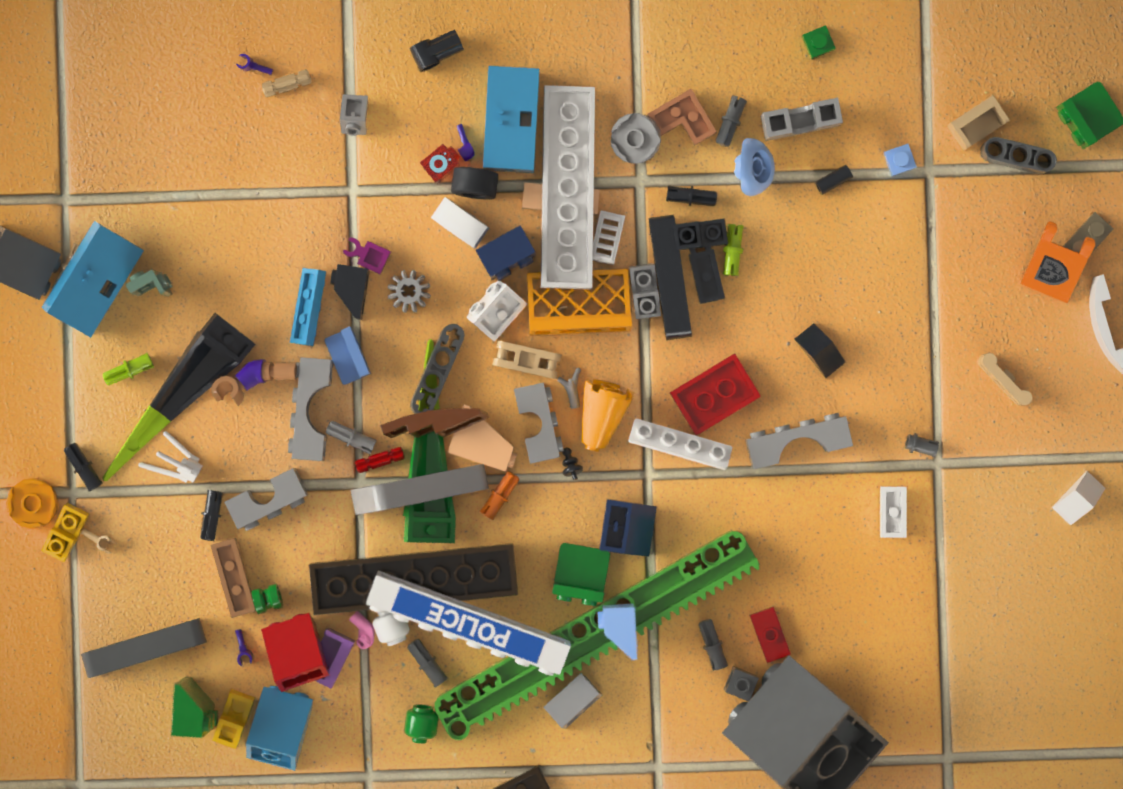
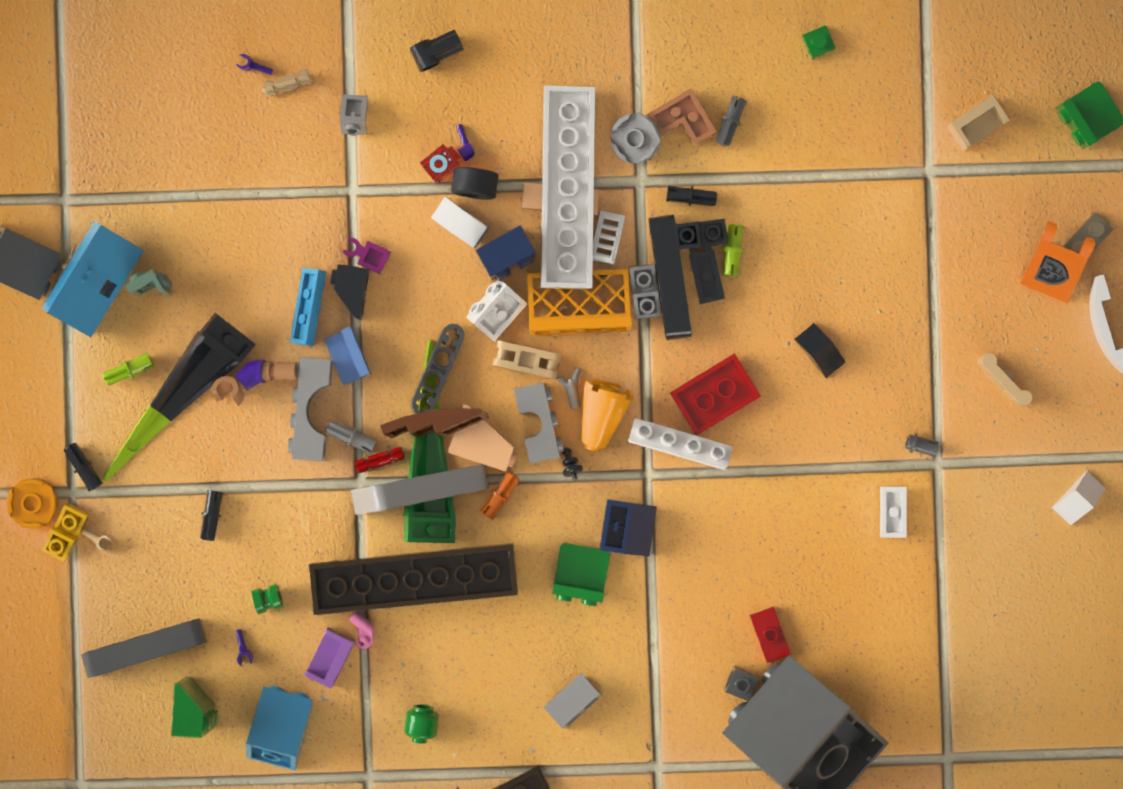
white plant [138,431,203,483] -> none
medium nougat plate [210,538,256,618] -> none
yellow slope [212,689,255,749] -> none
light grey arch [224,468,309,531] -> none
red brick [261,613,330,692] -> none
brick [366,571,571,676] -> none
white head [373,611,410,646] -> none
light grey gear [388,270,431,313] -> none
dark grey axle [407,639,448,687] -> none
bright green gear [434,530,760,740] -> none
dark azure brick [483,66,540,173] -> none
light blue slope [598,604,637,660] -> none
dark grey axle [699,619,728,671] -> none
light blue hat [734,138,775,196] -> none
light grey arch [745,413,853,469] -> none
light grey arch [761,98,843,141] -> none
black axle [815,165,853,195] -> none
light blue plate [883,144,917,176] -> none
dark grey beam [980,137,1057,174] -> none

